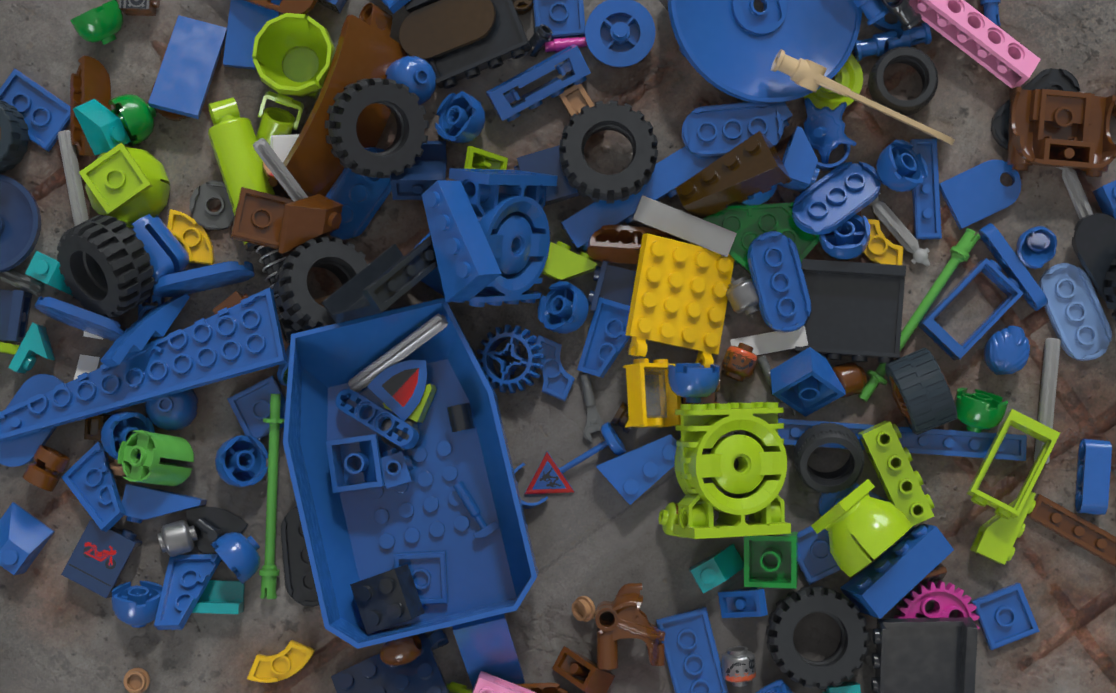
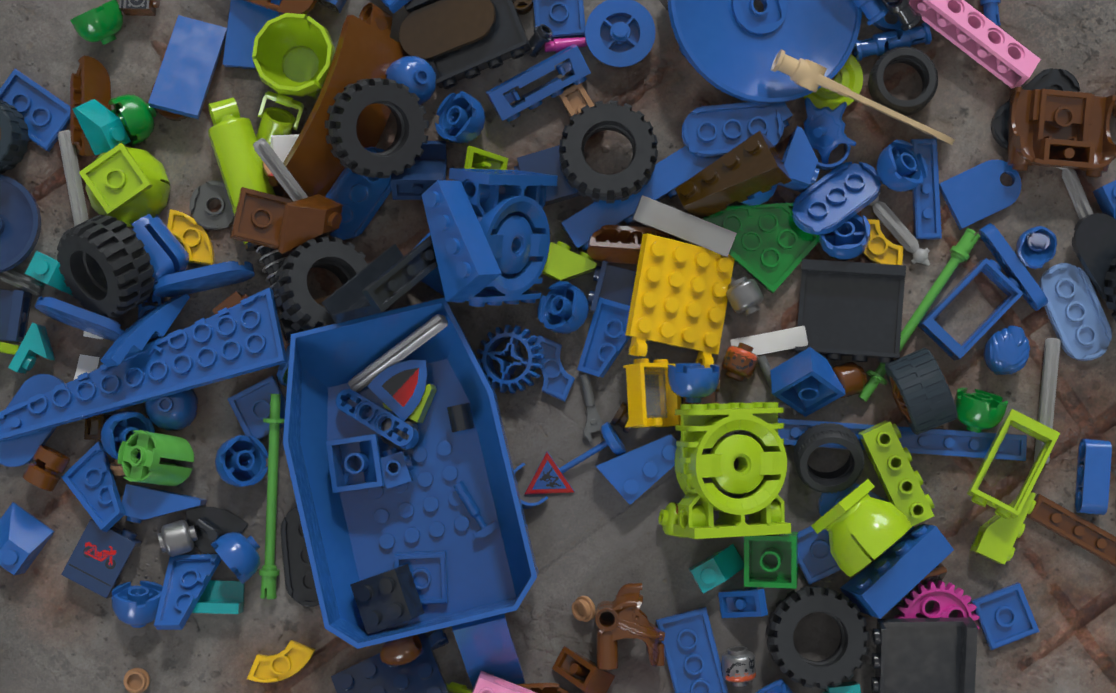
blue tile [747,231,811,333] -> none

